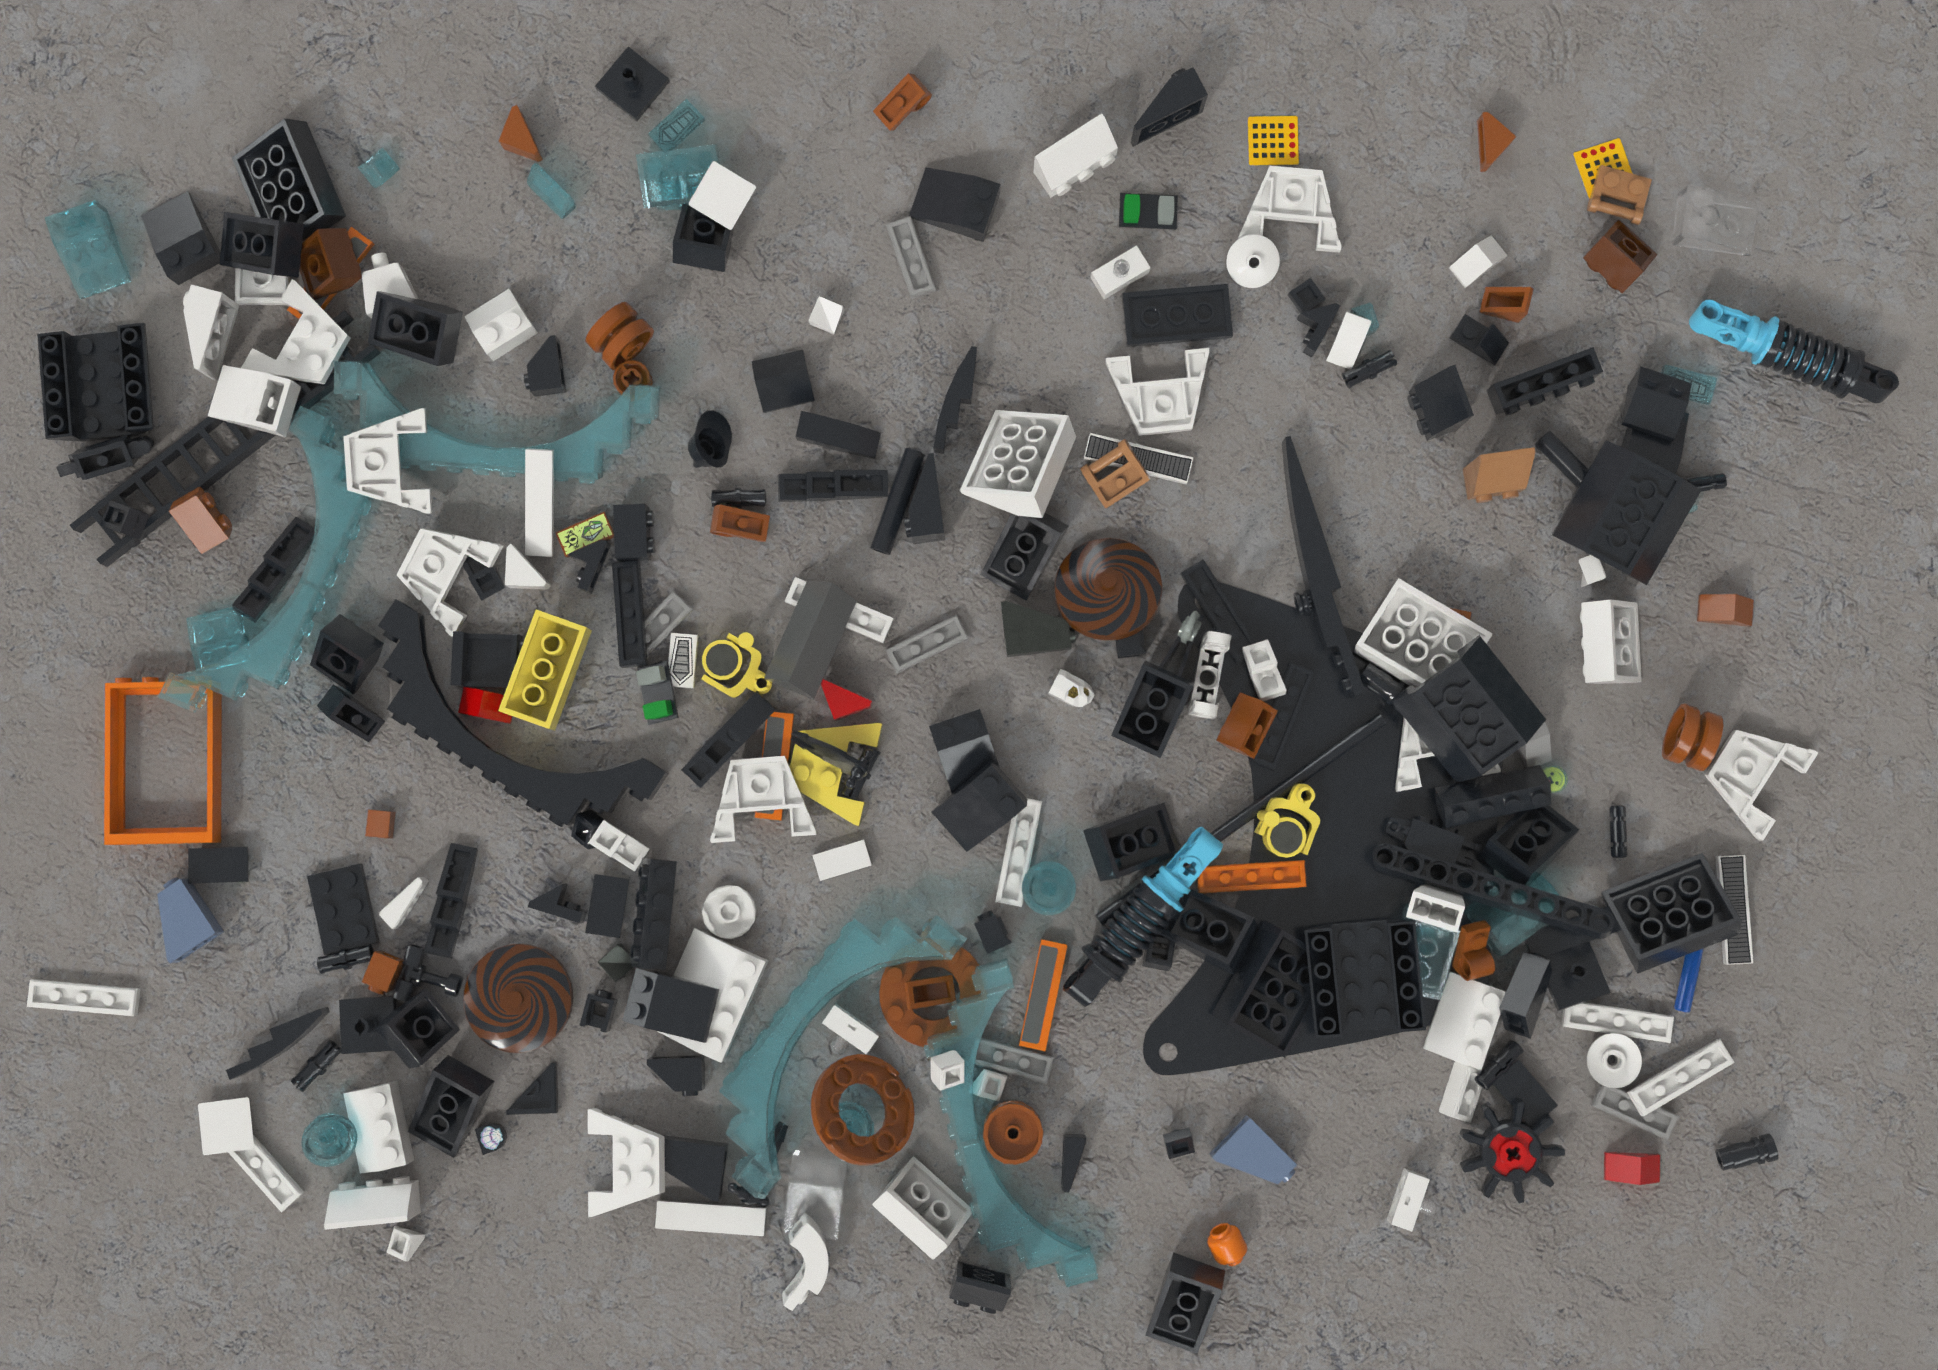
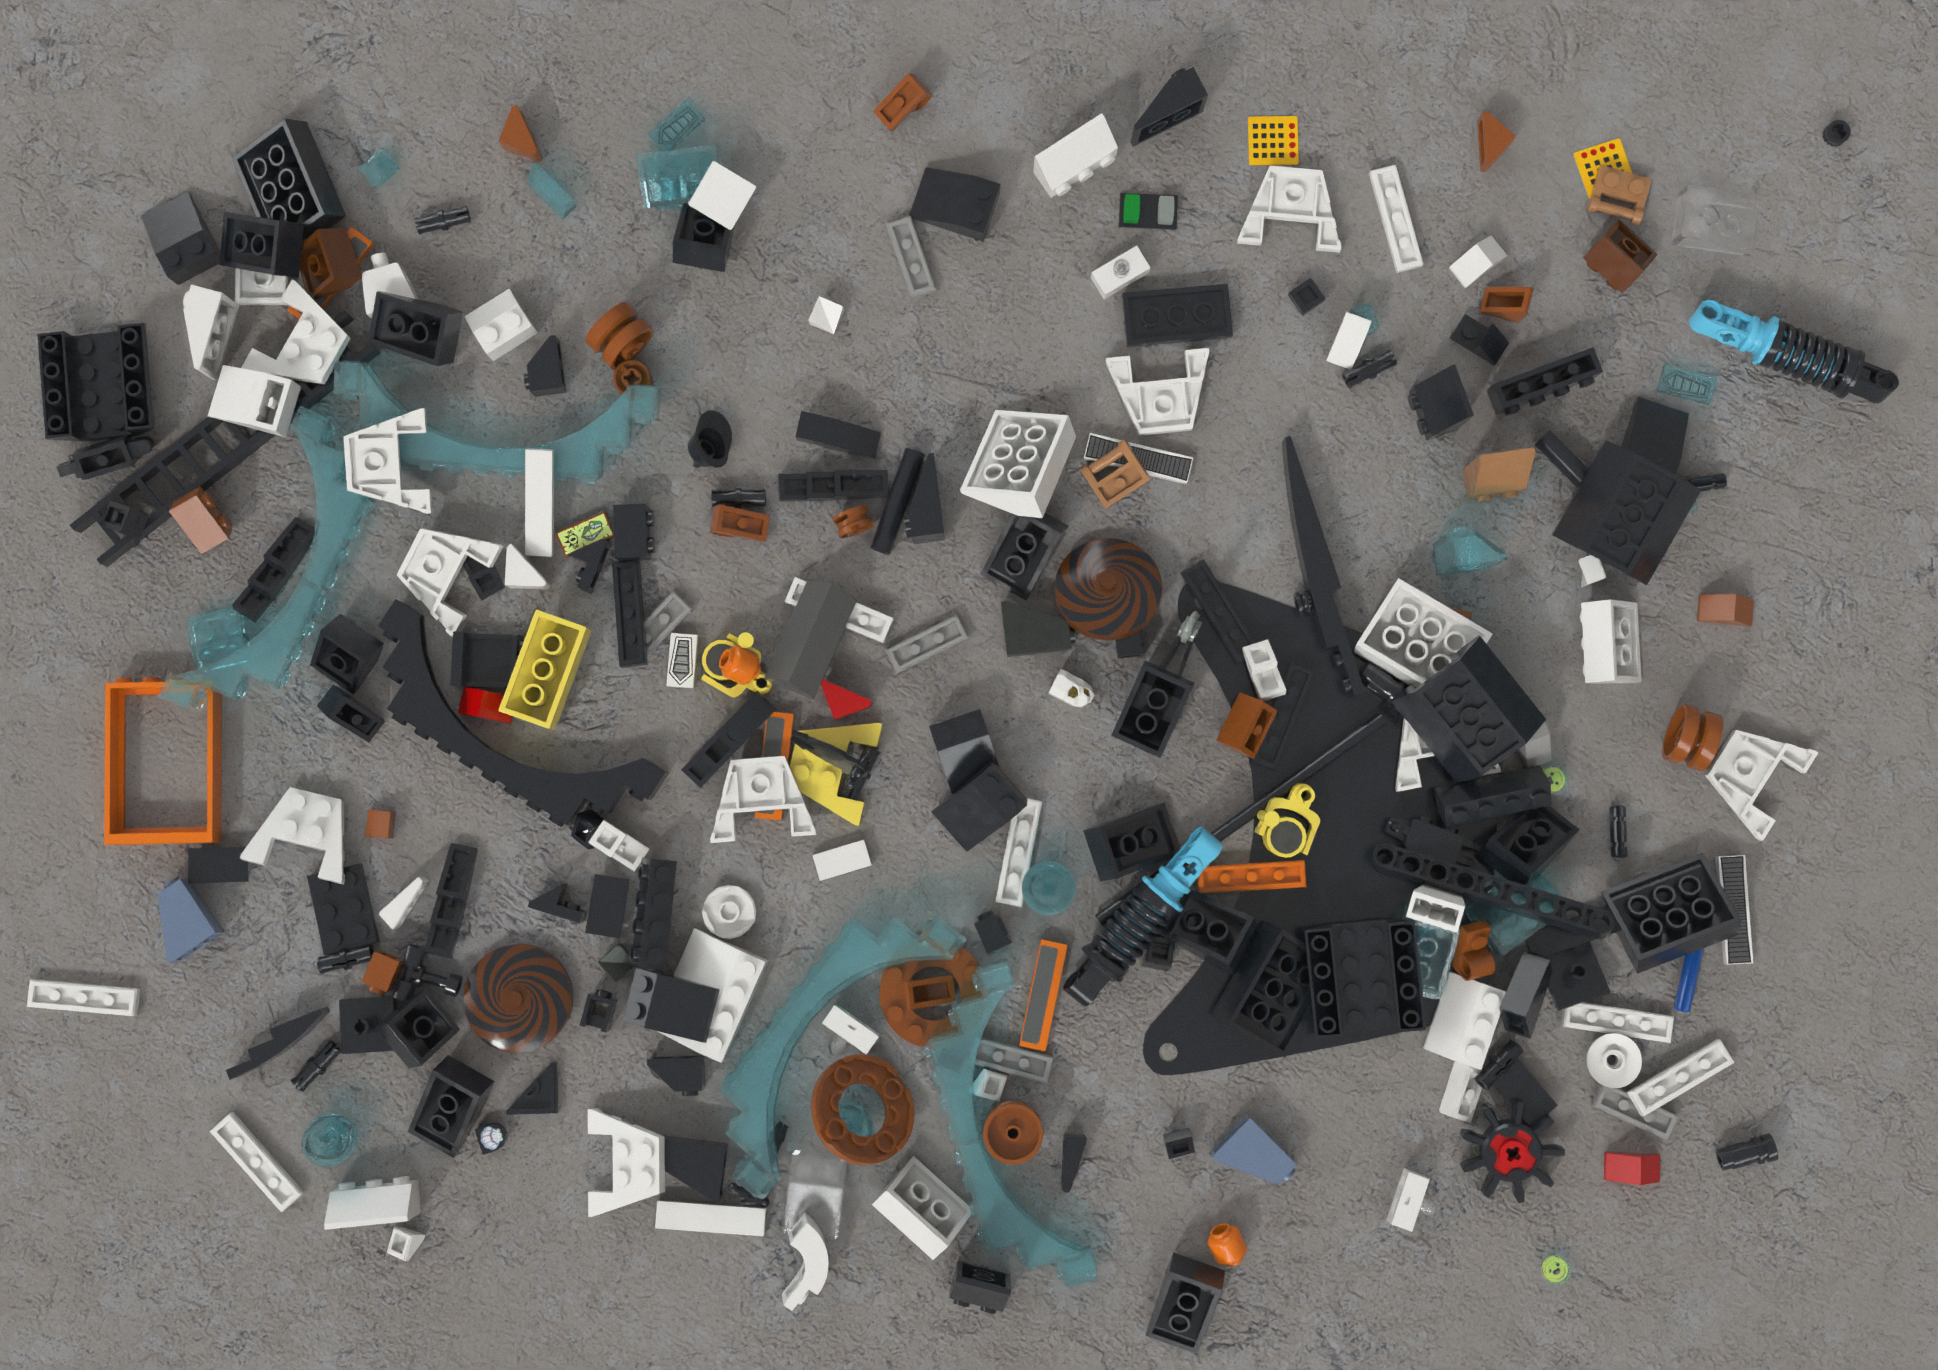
clear light blue slope [45,200,132,299] -> none
white sticker [198,1097,254,1155] -> none
white slope [343,1081,414,1174] -> none
black tile [595,47,670,121] -> none
piece [636,660,679,725] -> none
black slope [751,350,815,413] -> none
white slope [931,1050,964,1091] -> none
black slope [933,346,977,454] -> none
white connector [1188,631,1232,719] -> none
white dish [1226,234,1280,288] -> none
black slope [1297,303,1341,357] -> none
black slope [1621,366,1691,442] -> none
none -> white wing [240,787,345,885]
none -> black pin [414,206,471,235]
none -> orange head [719,645,761,685]
none -> dark orange wheel [832,505,874,539]
none -> white tile [1369,164,1424,273]
none -> clear light blue slope [1432,527,1508,576]
none -> clear light blue tile [1541,1255,1571,1285]
none -> black bush [1822,120,1851,147]

